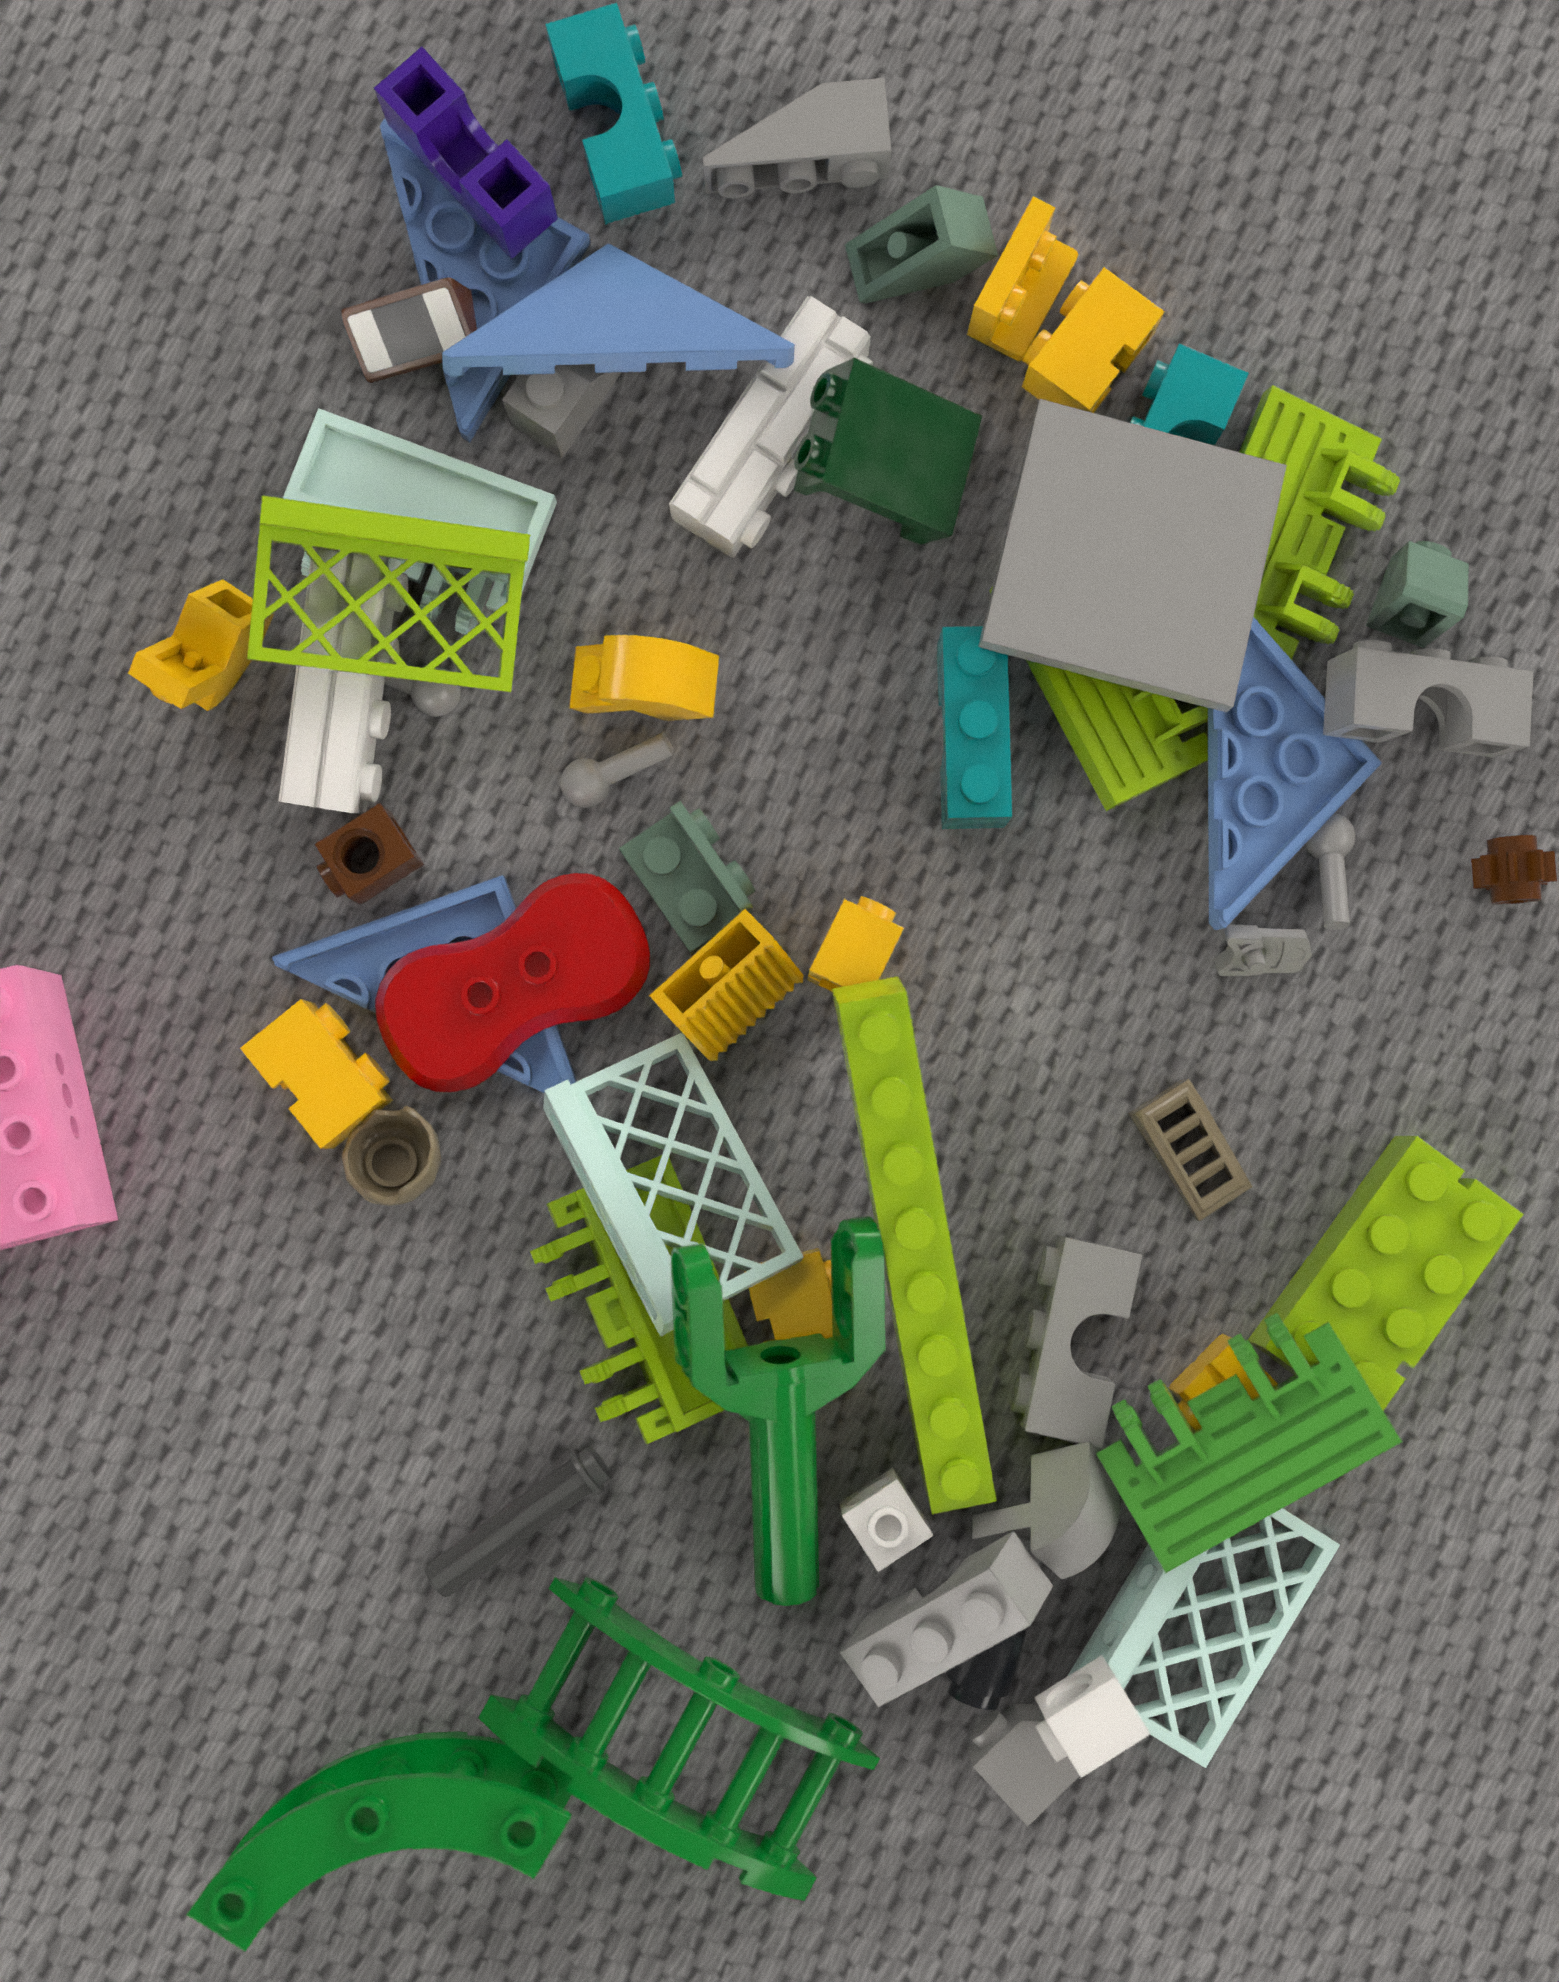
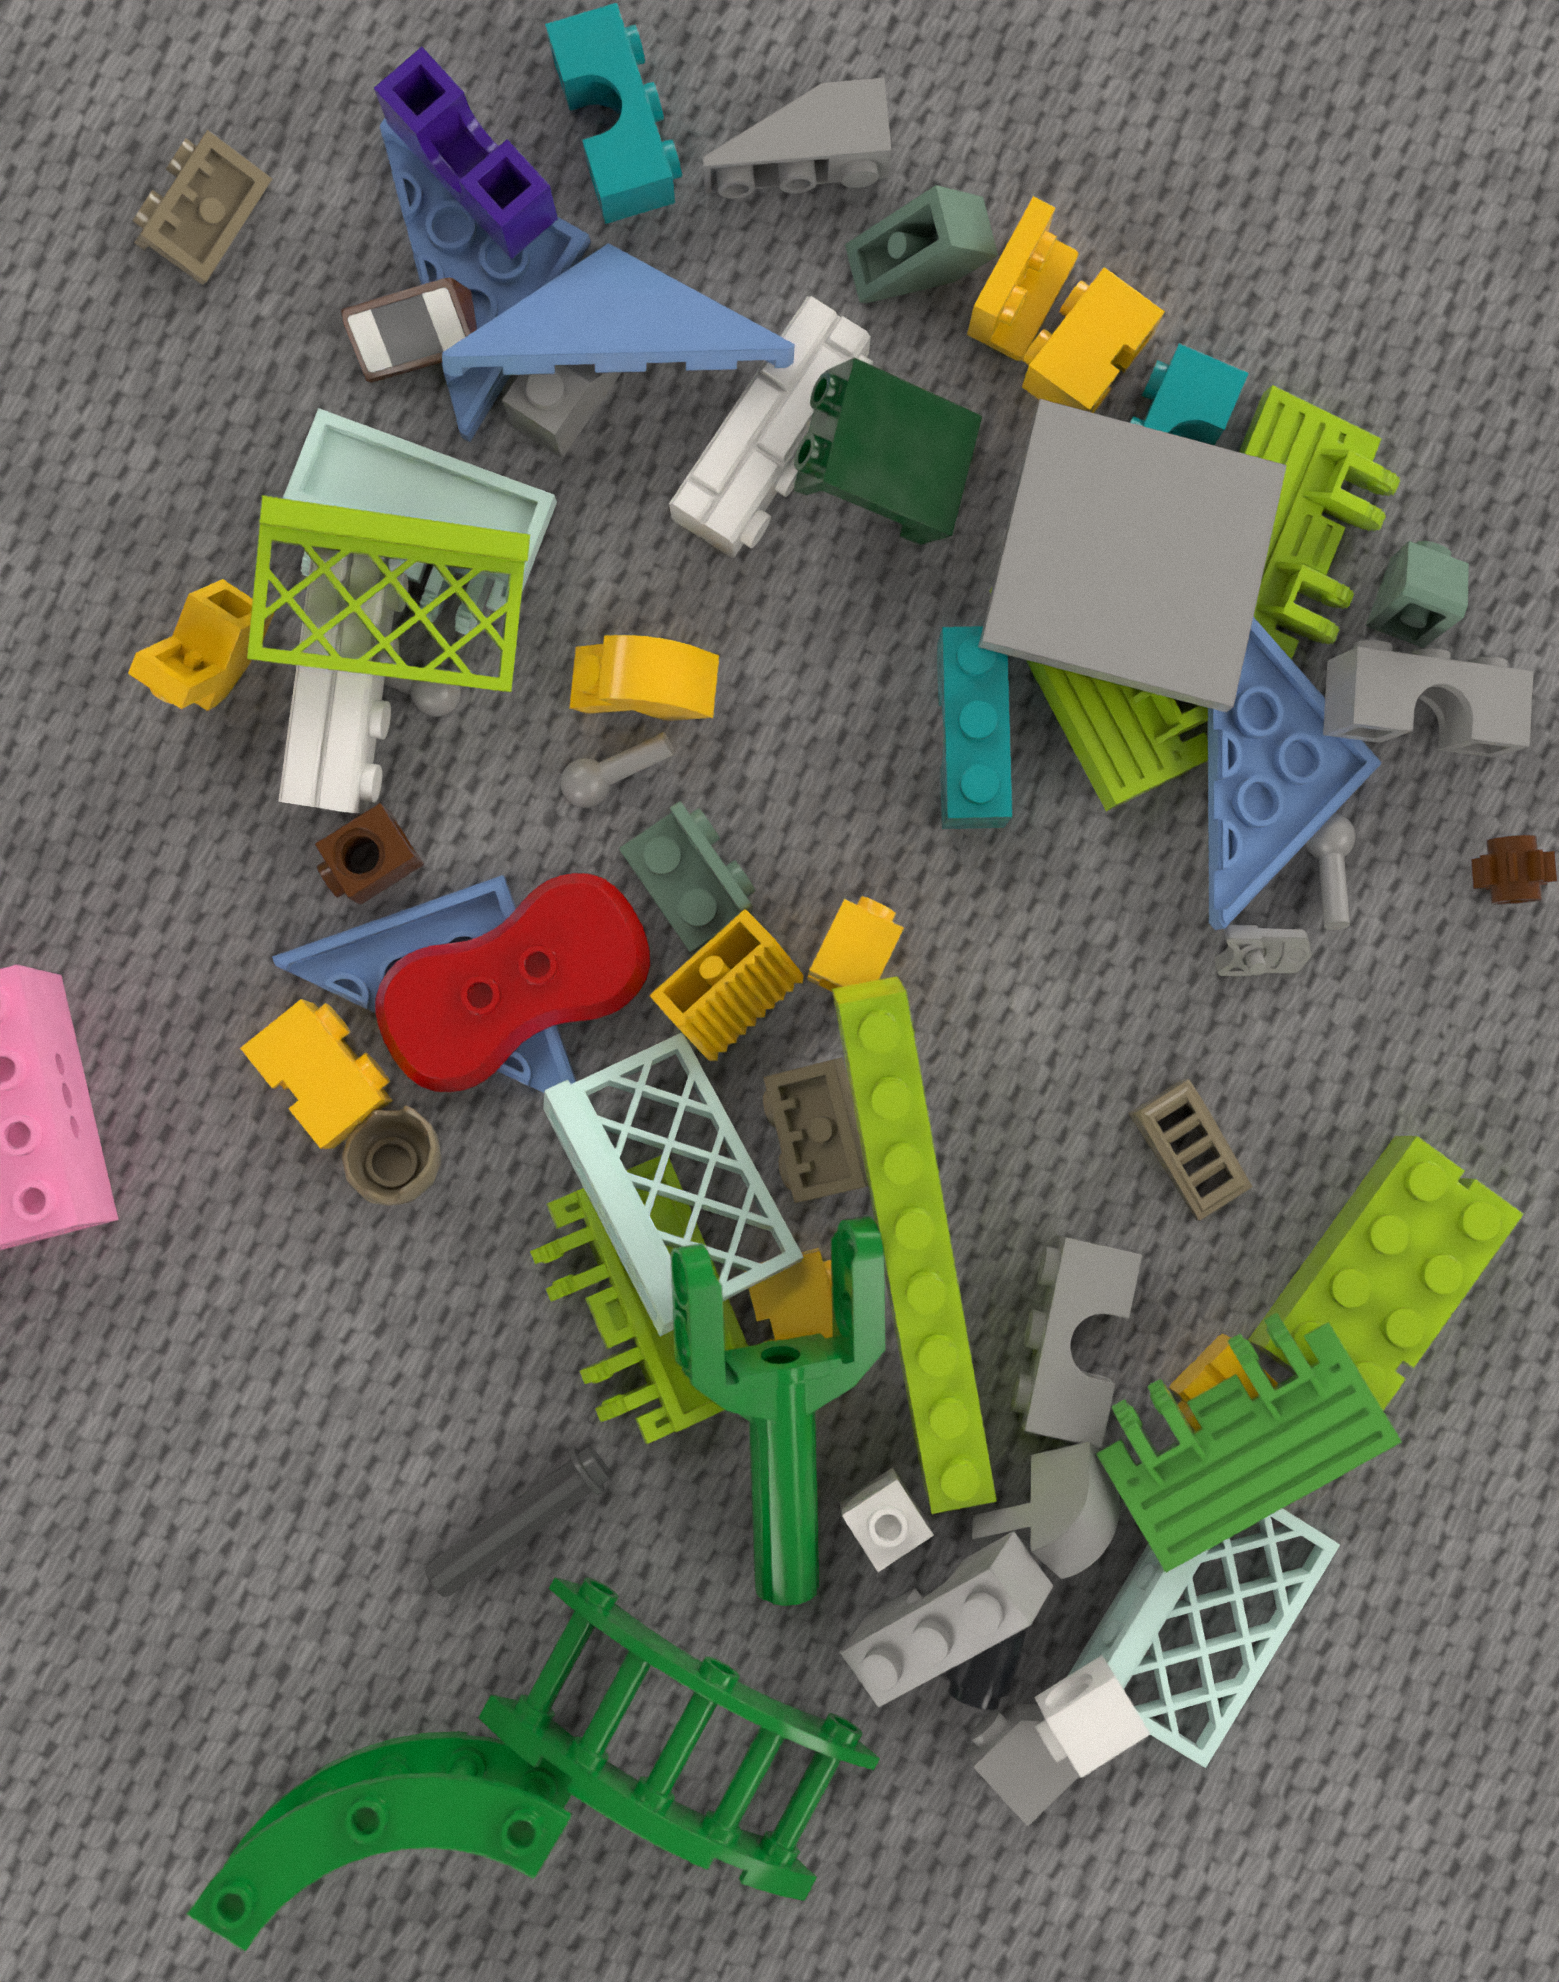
none -> dark tan bracket [132,130,272,285]
none -> dark tan bracket [763,1057,868,1203]

